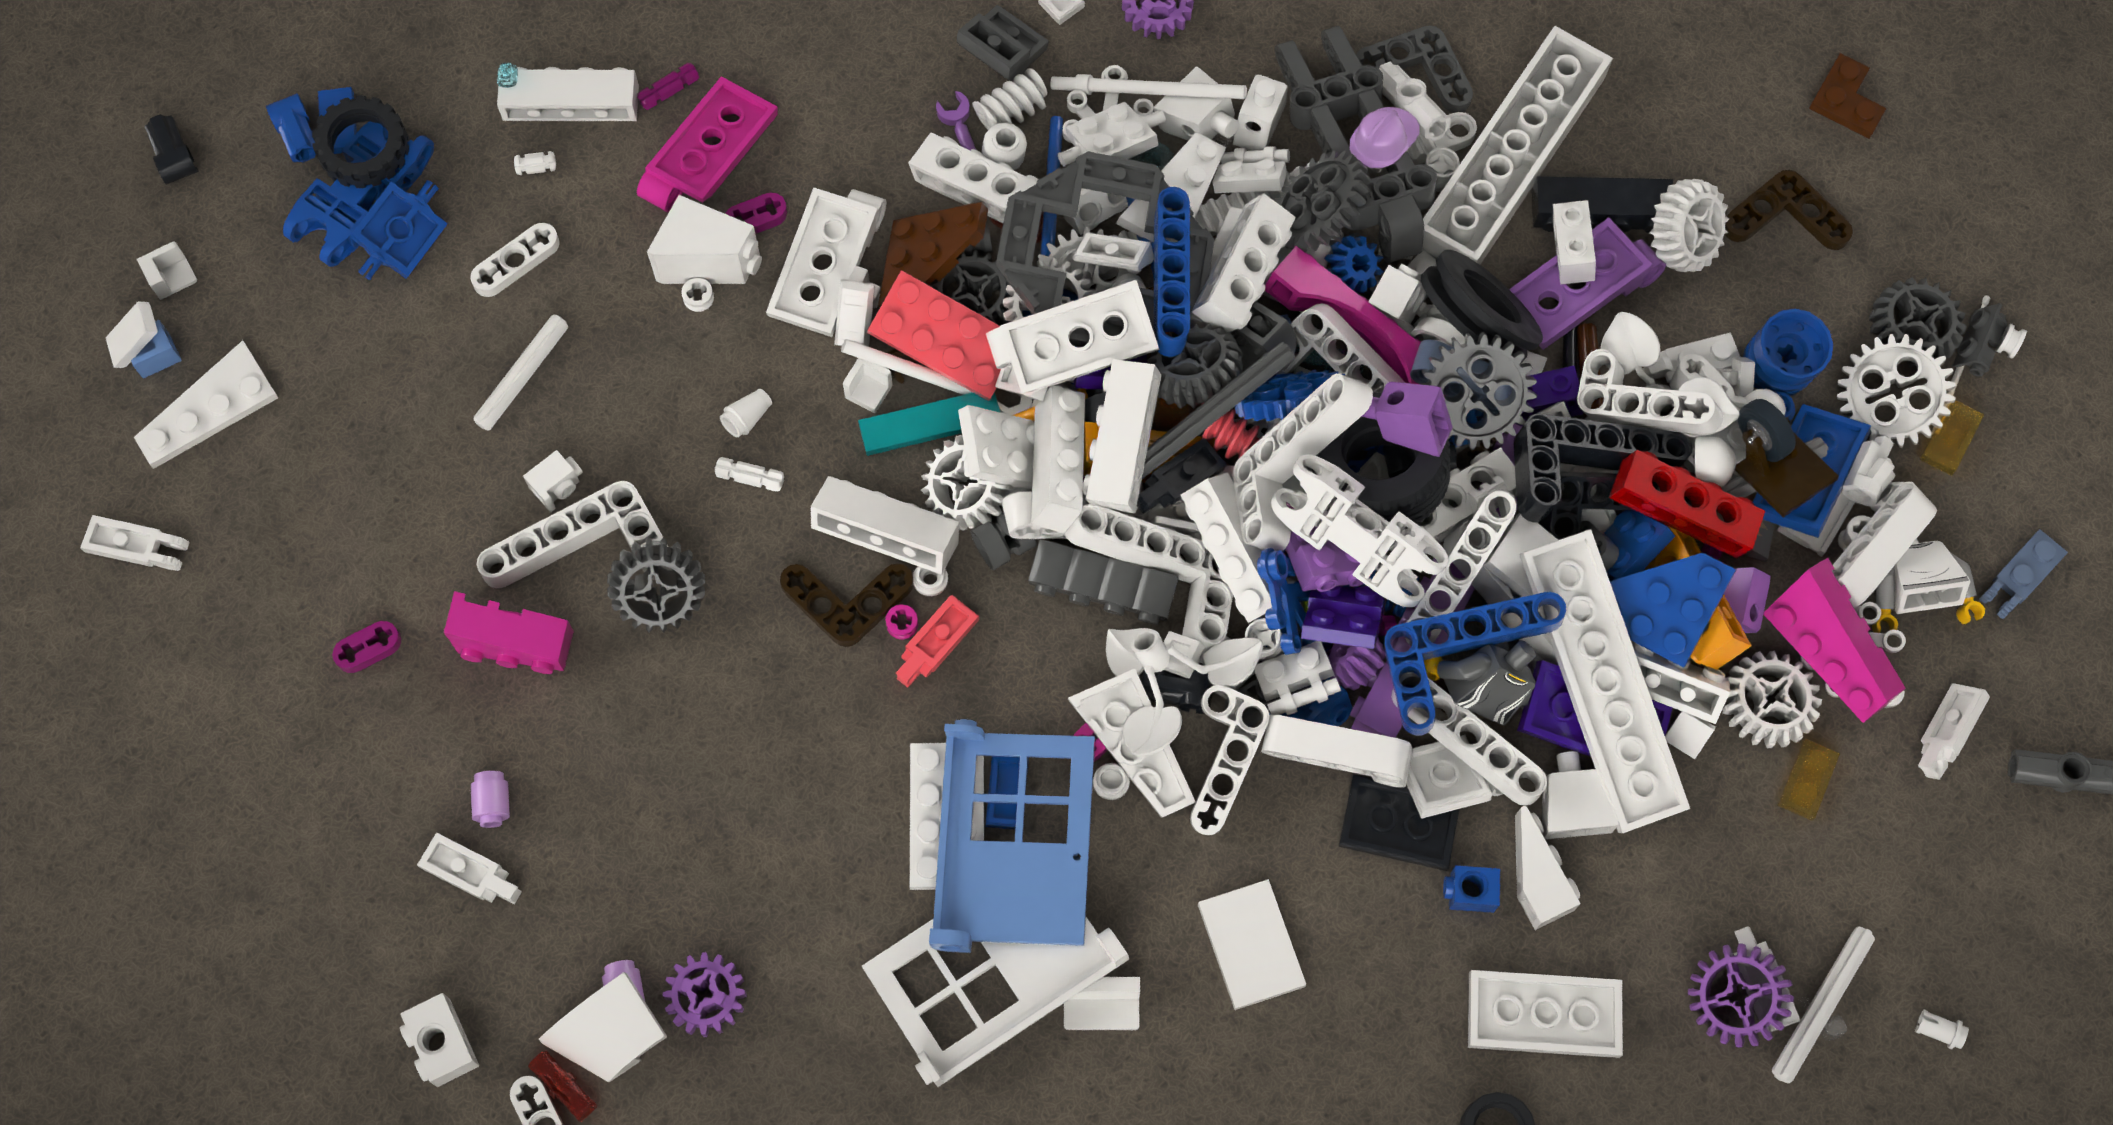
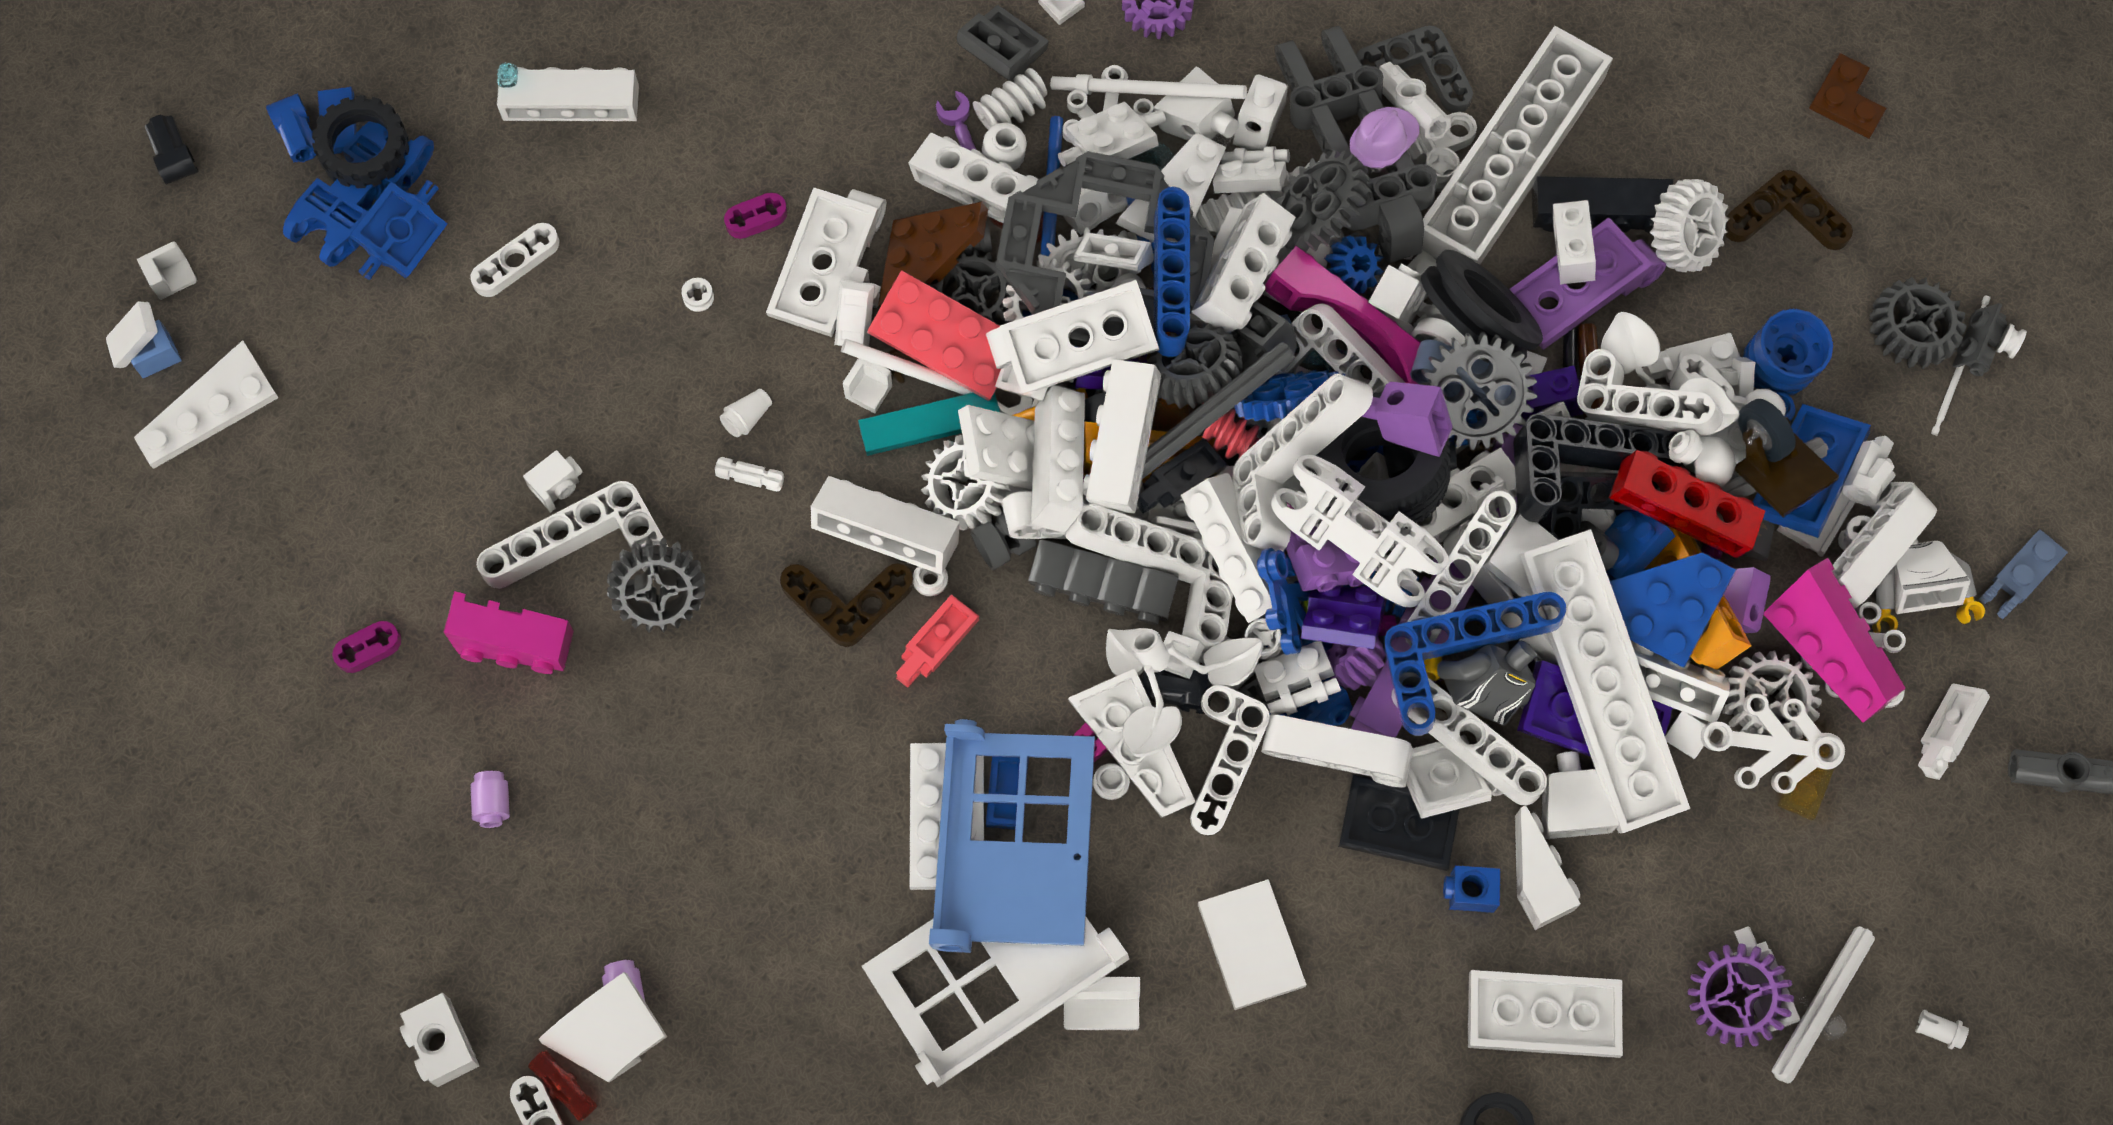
white hinge [80,515,189,571] -> none
white hinge [417,833,522,905] -> none
white axle [474,314,568,431] -> none
white piece [514,151,556,175] -> none
magenta axle [637,63,699,110] -> none
dark pink hinge [637,76,778,212] -> none
white slope [647,195,762,284] -> none
medium lavender gear [663,952,747,1037] -> none
dark pink bush [885,604,918,640] -> none
white gear [1837,334,1956,448] -> none
clear yellow plate [1920,400,1984,476] -> none
none -> white plate [1669,429,1703,465]
none -> white plant [1701,694,1845,794]

